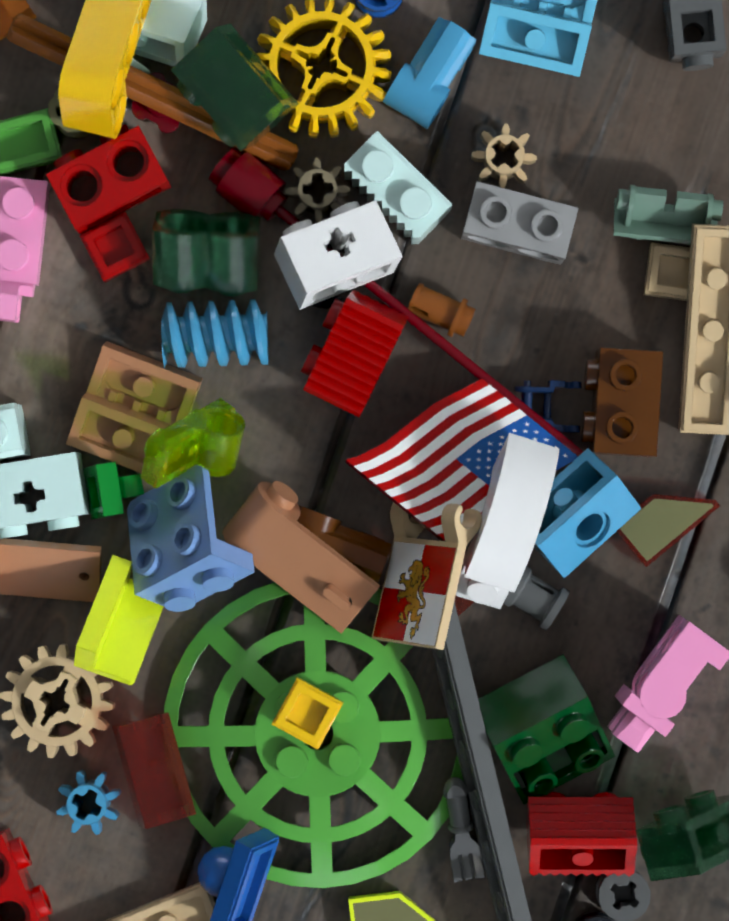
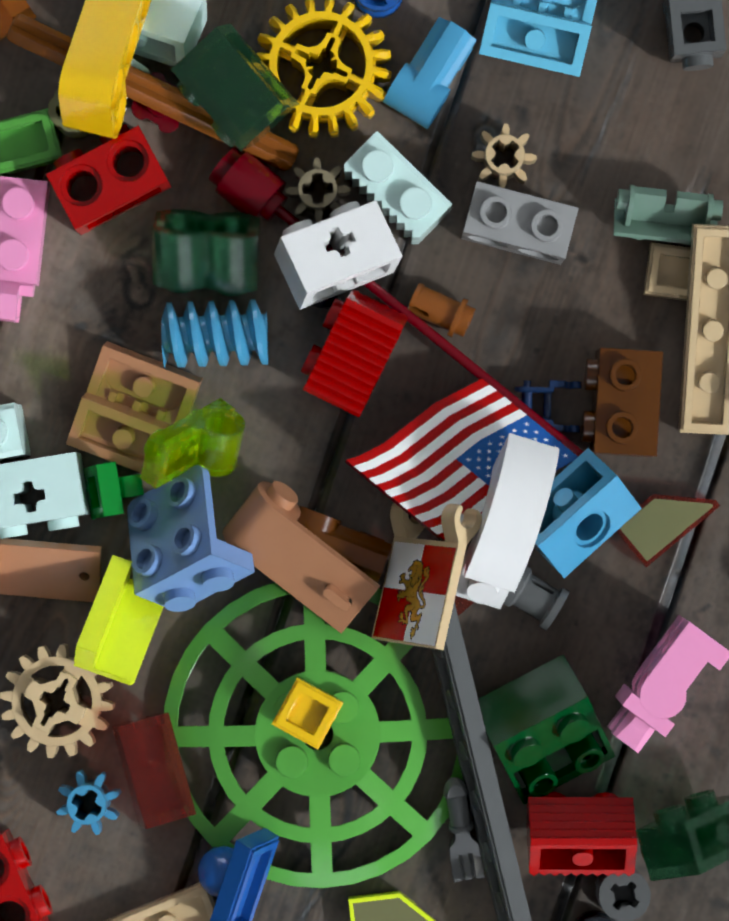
red tile [79,212,151,283] -> none

